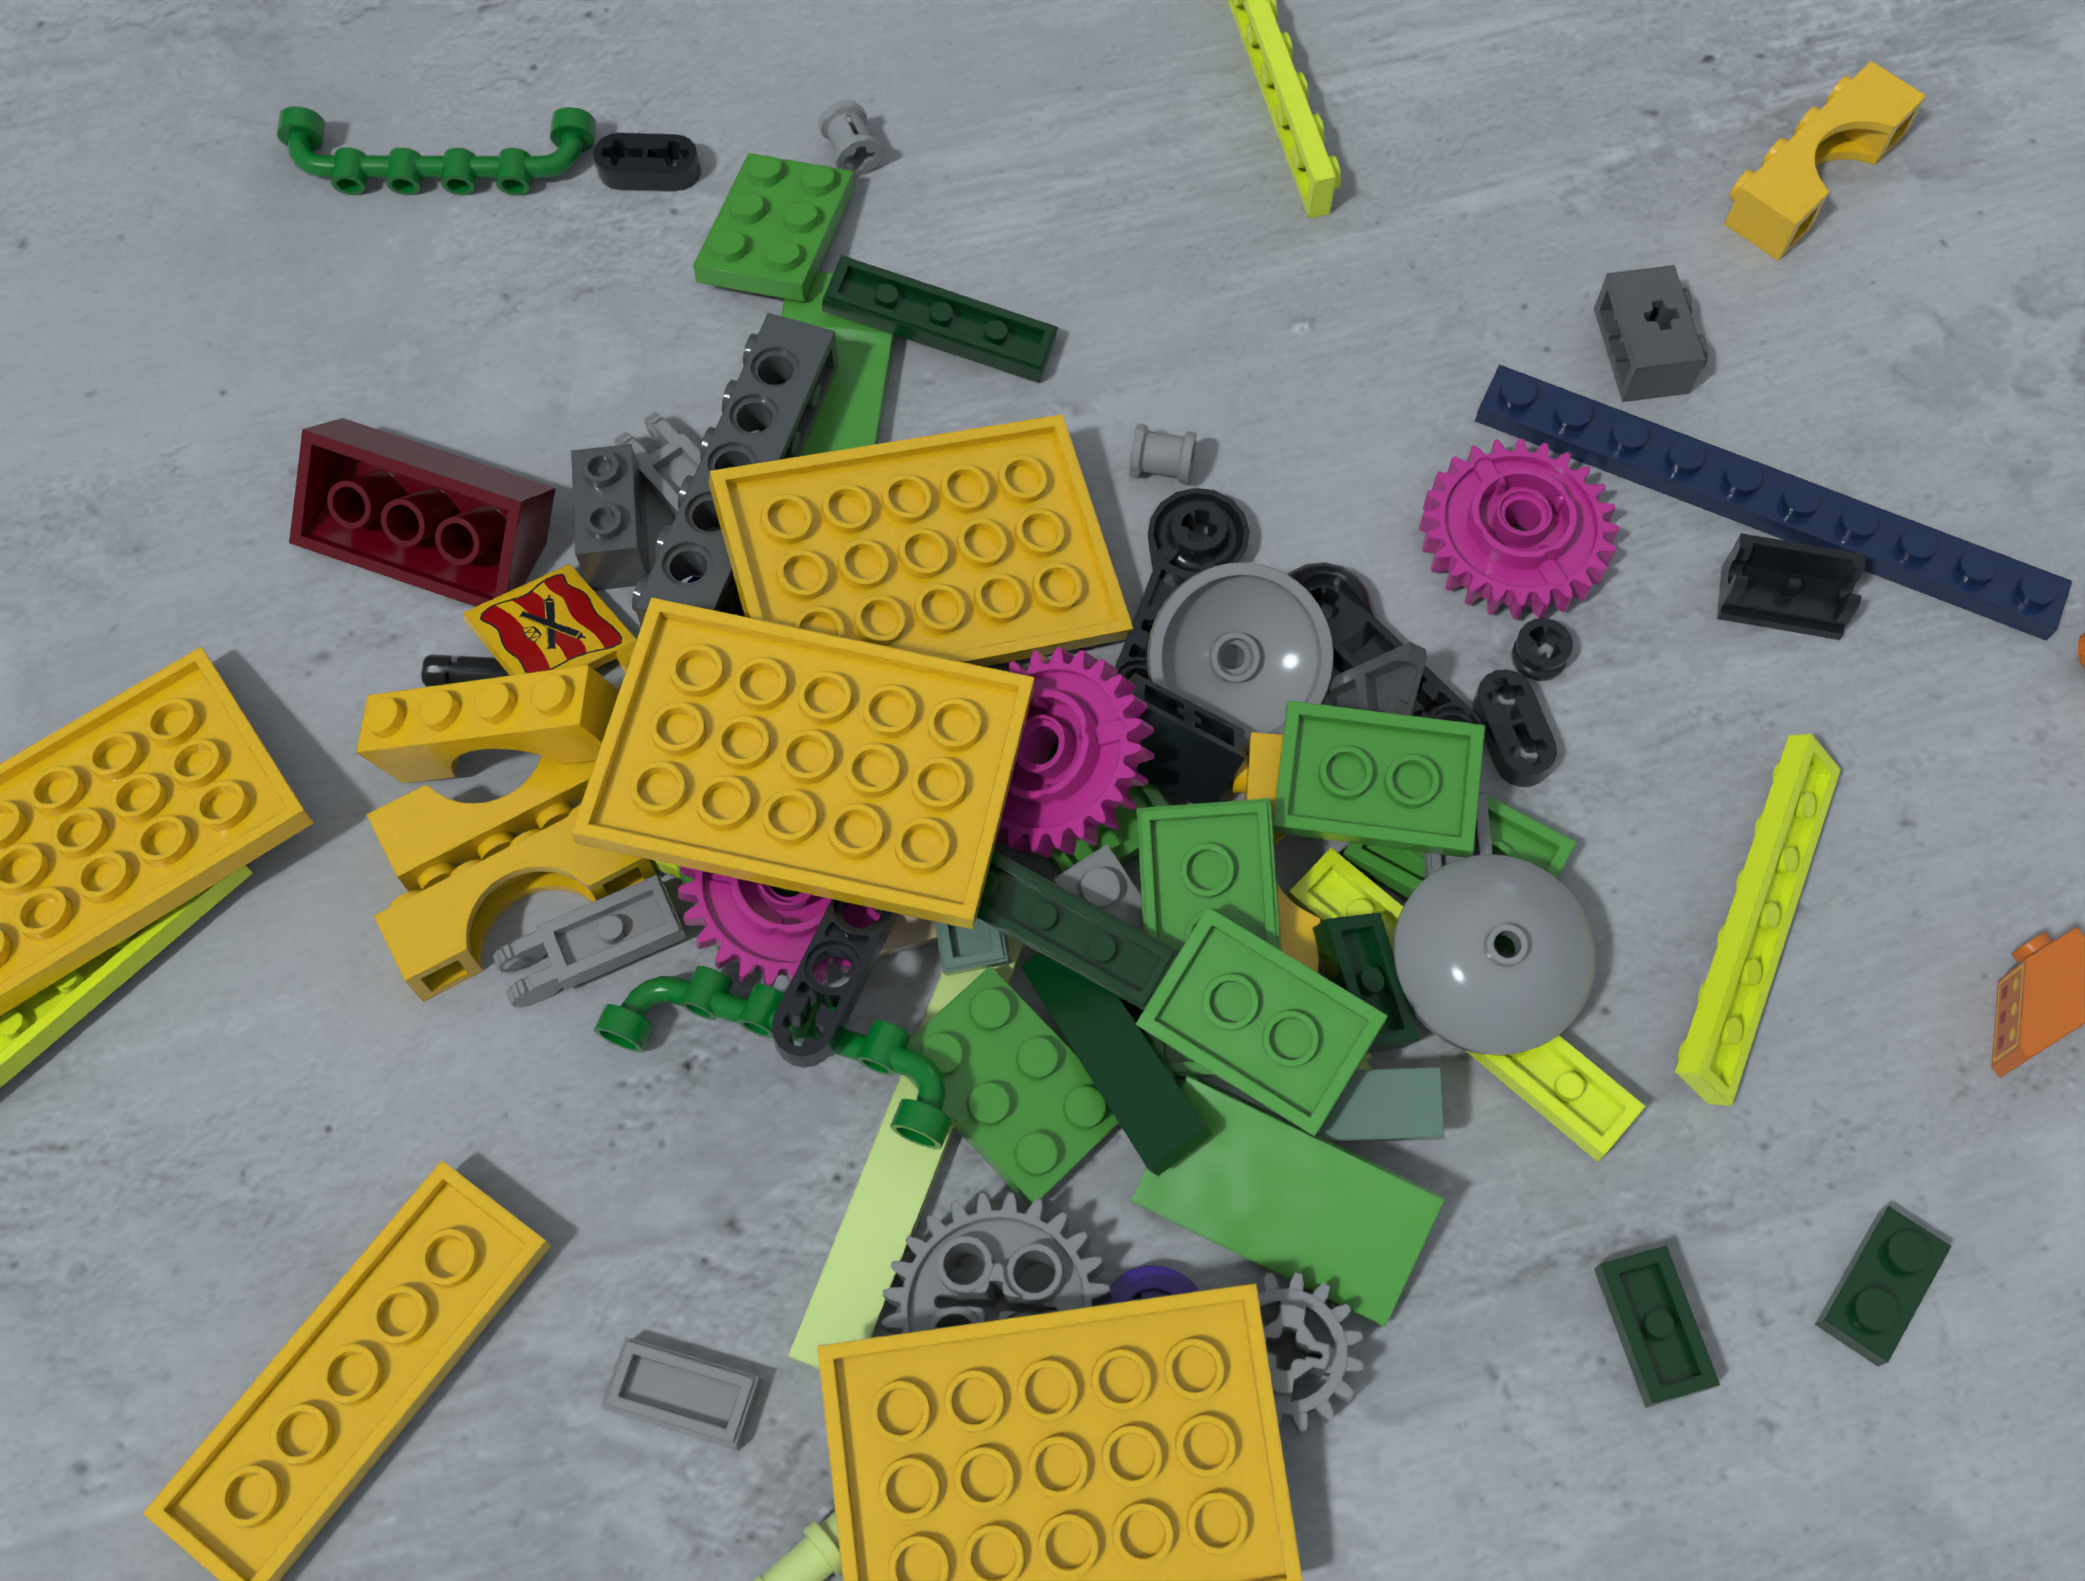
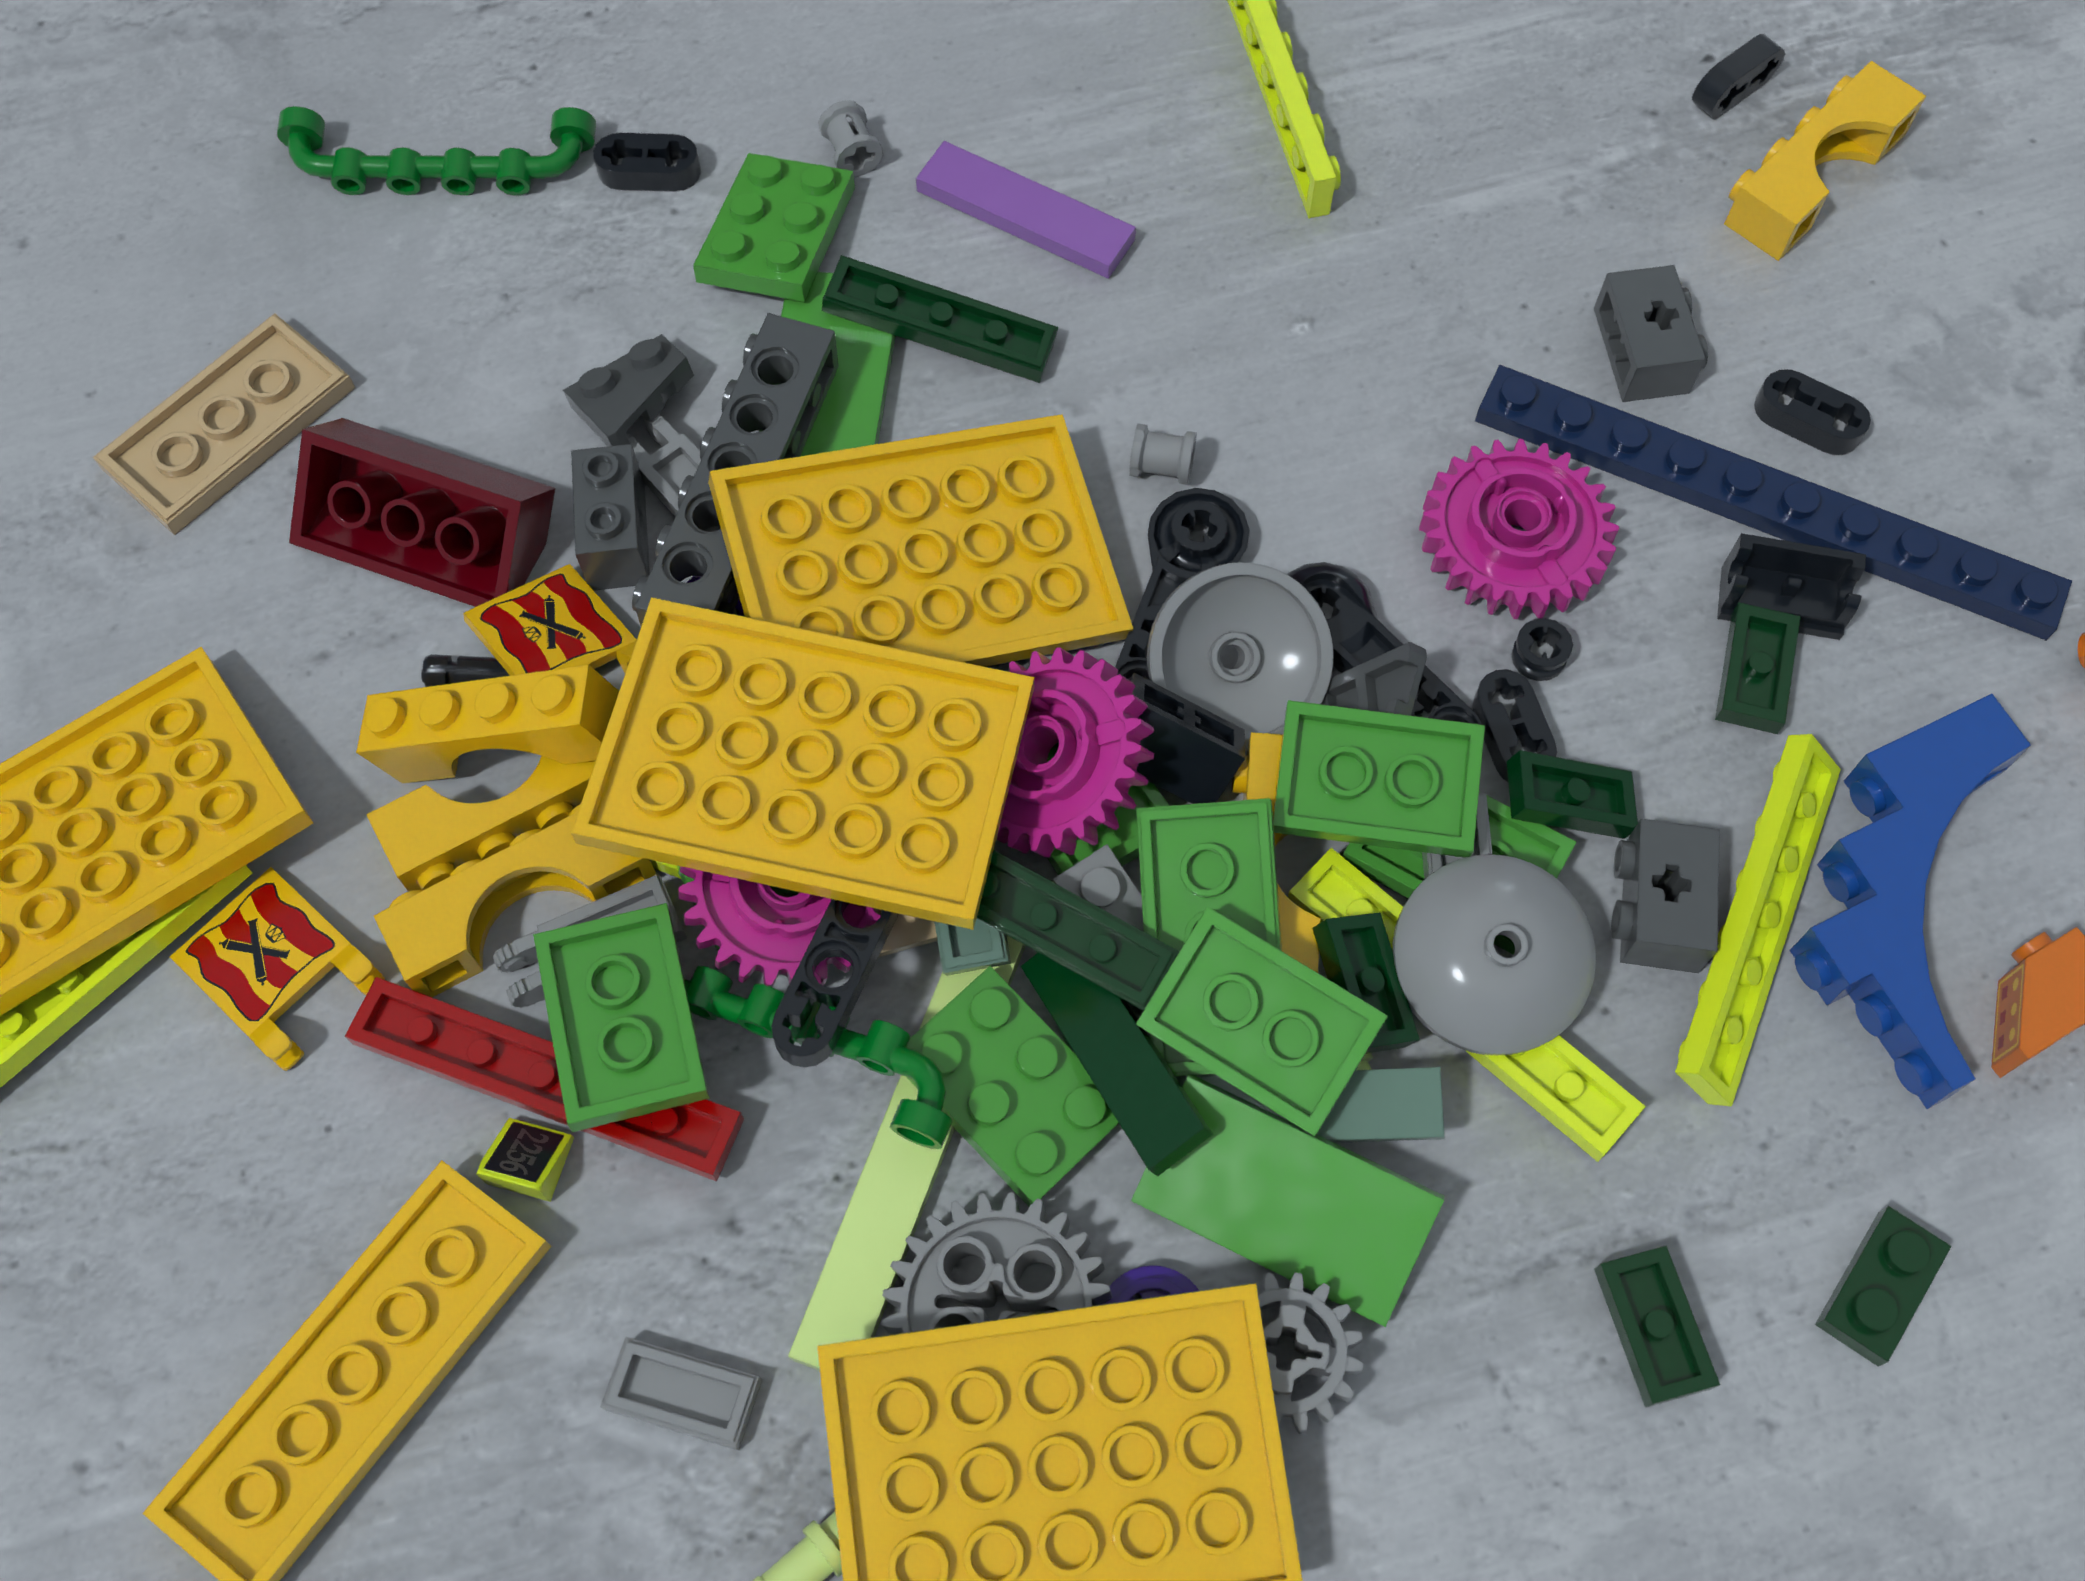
none -> tan tile [93,313,355,535]
none -> flag [169,867,385,1071]
none -> red plate [344,977,744,1182]
none -> slope [476,1118,574,1202]
none -> bright green plate [533,903,709,1132]
none -> dark grey wing [563,334,694,446]
none -> medium lavender tile [916,141,1136,279]
none -> dark green plate [1507,750,1638,839]
none -> dark grey brick [1611,819,1720,974]
none -> black beam [1692,34,1785,118]
none -> dark green plate [1715,602,1801,734]
none -> black beam [1754,369,1871,455]
none -> blue arch [1790,694,2031,1109]

